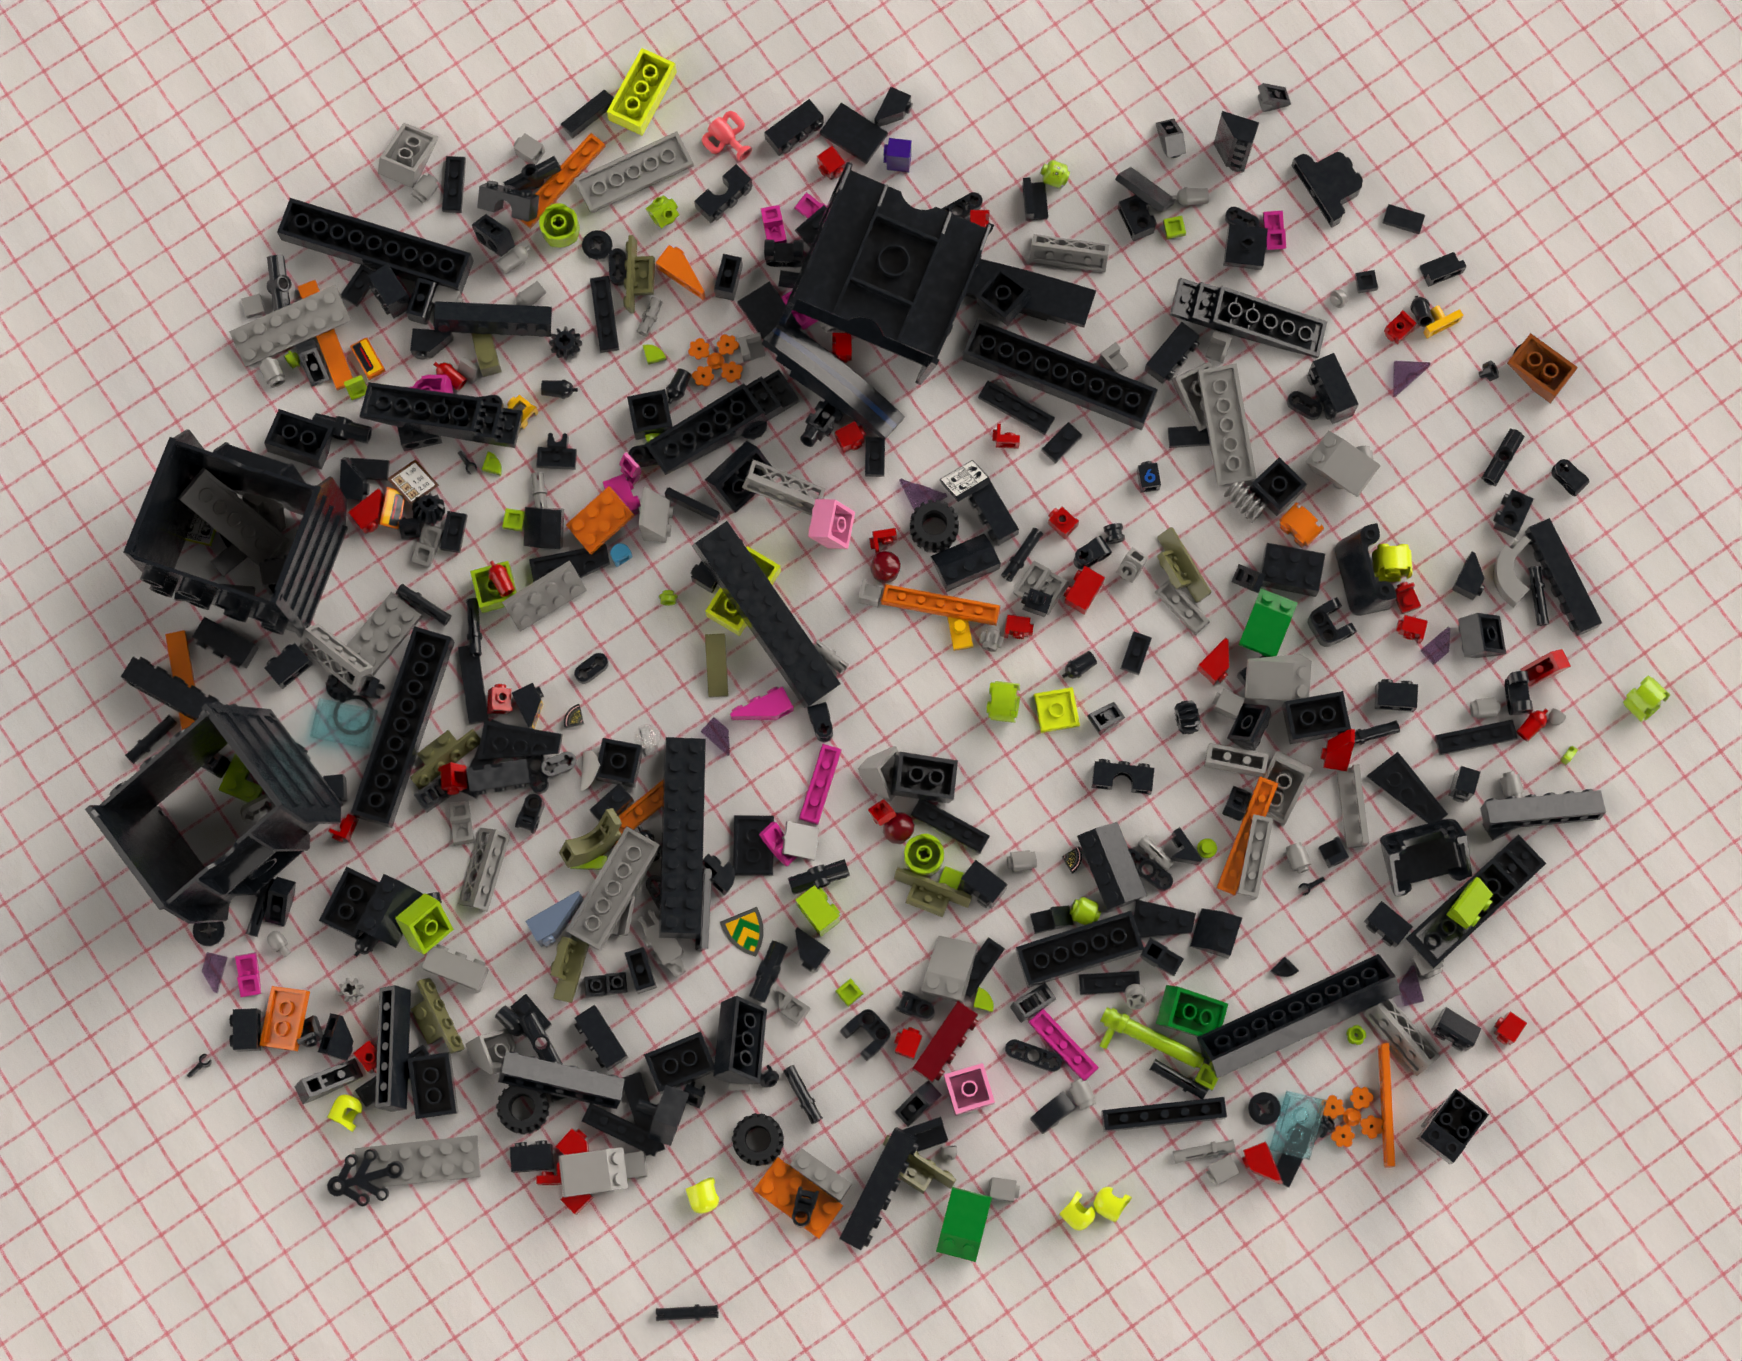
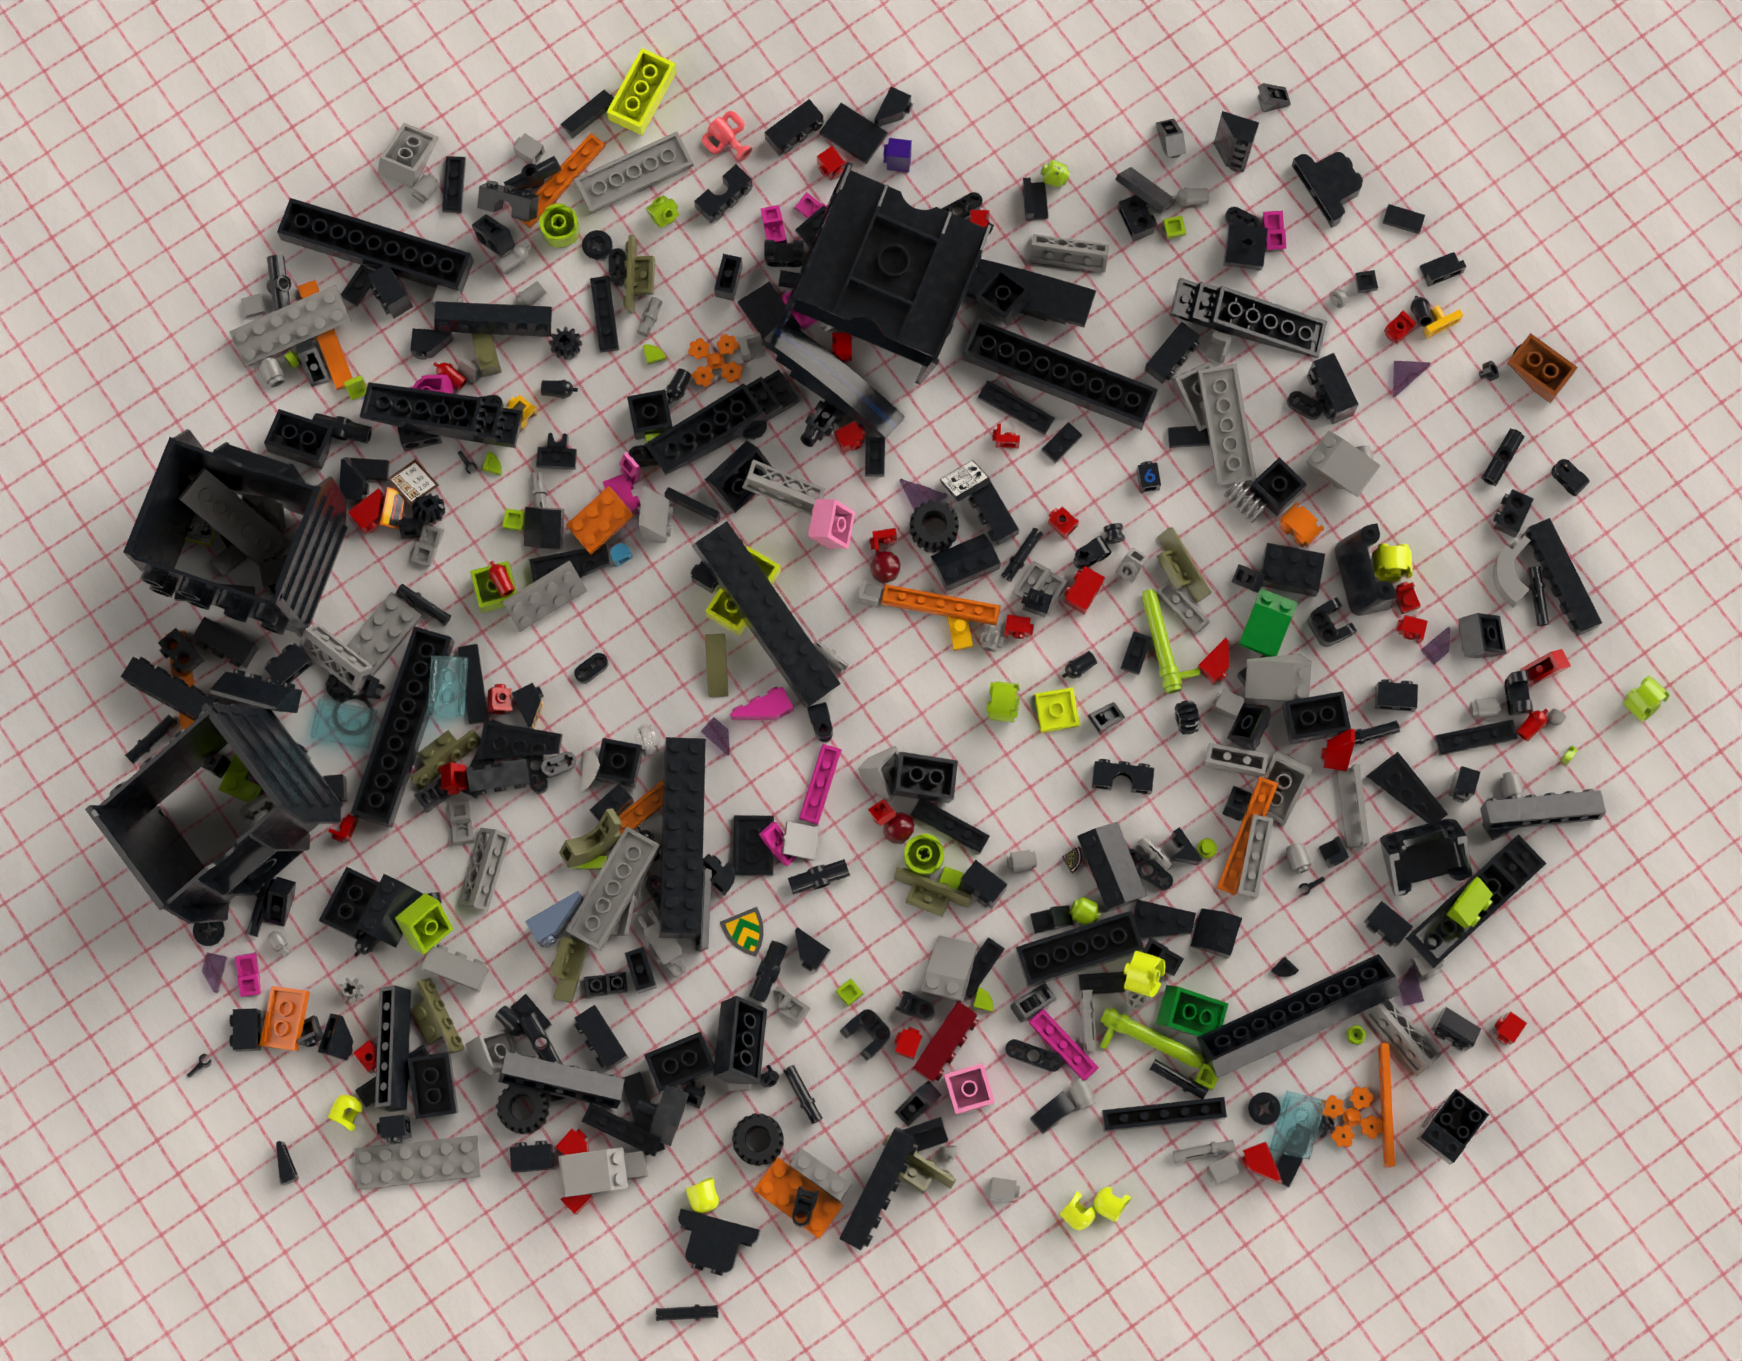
black slope [294,1058,363,1104] -> none
black plant [327,1148,404,1206] -> none
slope [350,337,386,380] -> none
black brick [406,278,437,325] -> none
black plate [440,511,468,553] -> none
black pin [466,598,483,657] -> none
black piece [515,794,545,834] -> none
red bracket [536,1163,562,1185] -> none
black tile [564,704,584,728] -> none
orange slope [655,245,706,300] -> none
lime plate [659,590,678,606] -> none
lime brick [795,885,840,937] -> none
green slope [936,1187,992,1262] -> none
light grey panel [1099,342,1128,373] -> none
black slope [1452,551,1485,600] -> none
none -> black brick [158,628,205,676]
none -> black slope [209,669,302,713]
none -> black slope [276,1141,299,1186]
none -> black brick [376,1114,412,1144]
none -> clear light blue tile [428,656,468,717]
none -> black brick [678,1209,761,1276]
none -> light grey pin [1079,990,1097,1052]
none -> neon yellow brick [1124,951,1165,997]
none -> lime cylinder [1141,589,1200,694]

